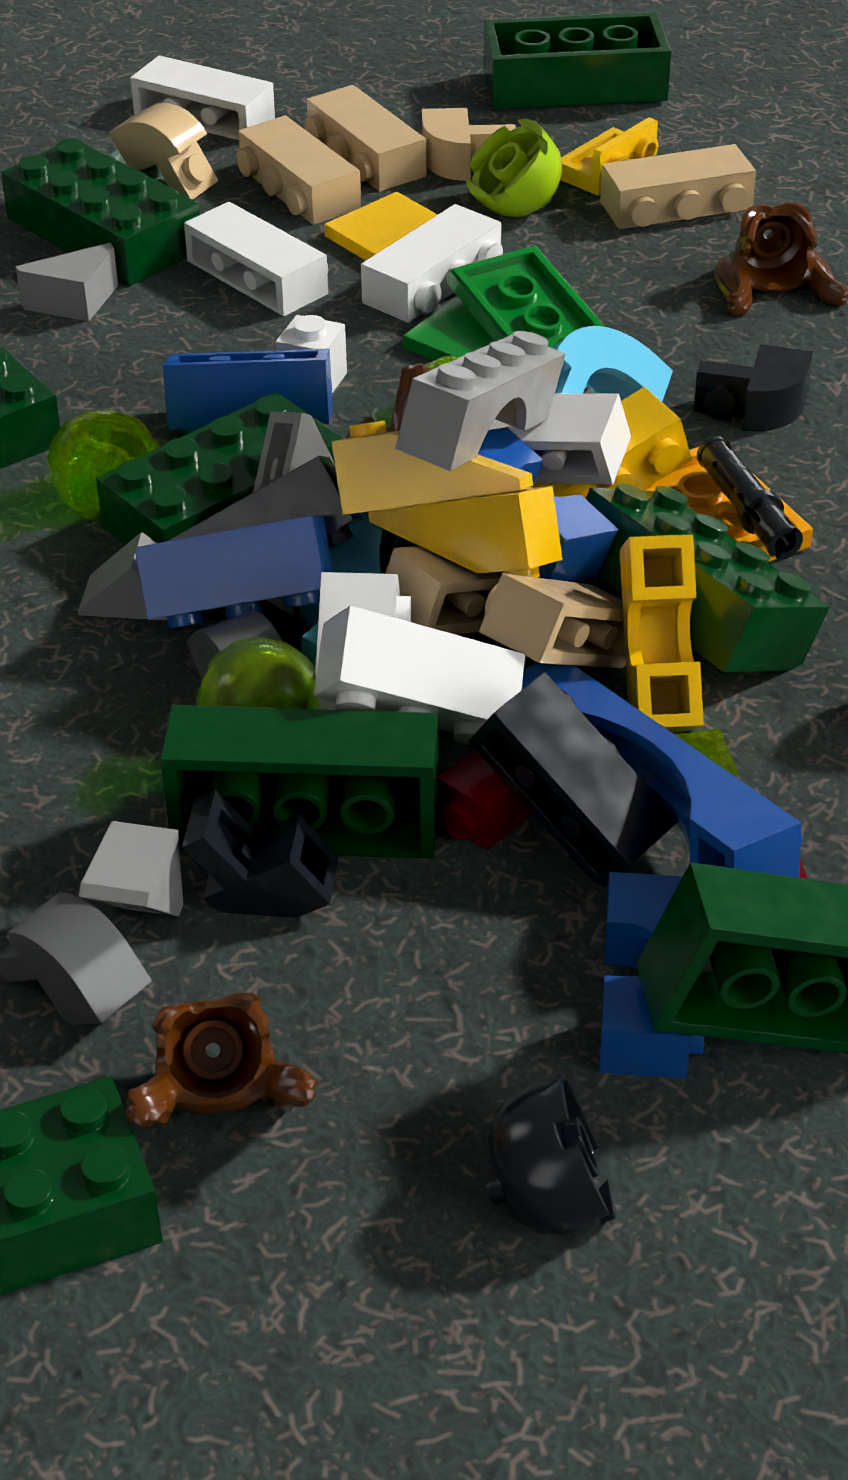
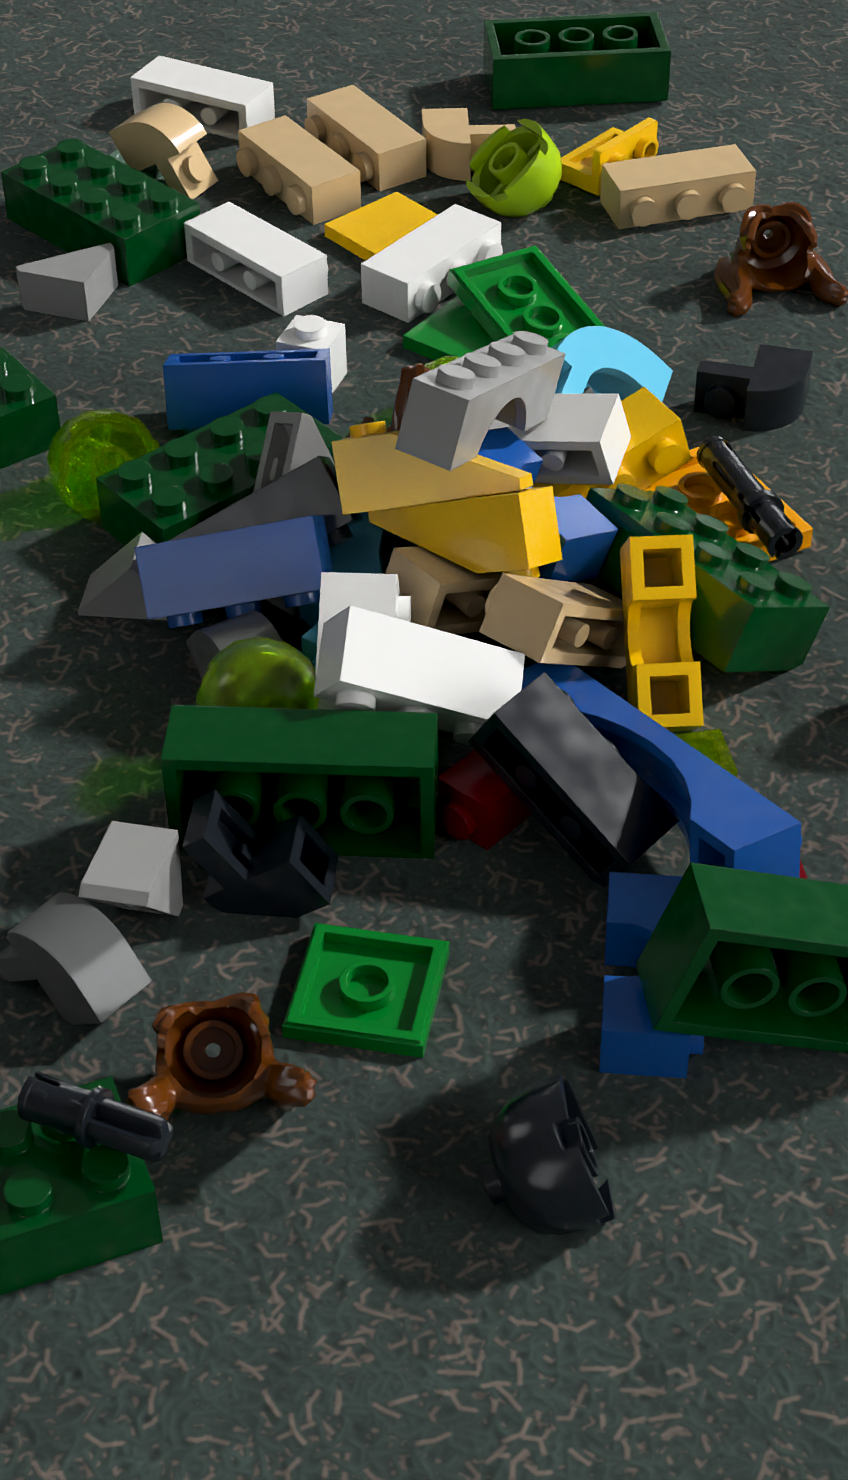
none -> black axle [17,1071,173,1162]
none -> green tile [282,923,450,1058]

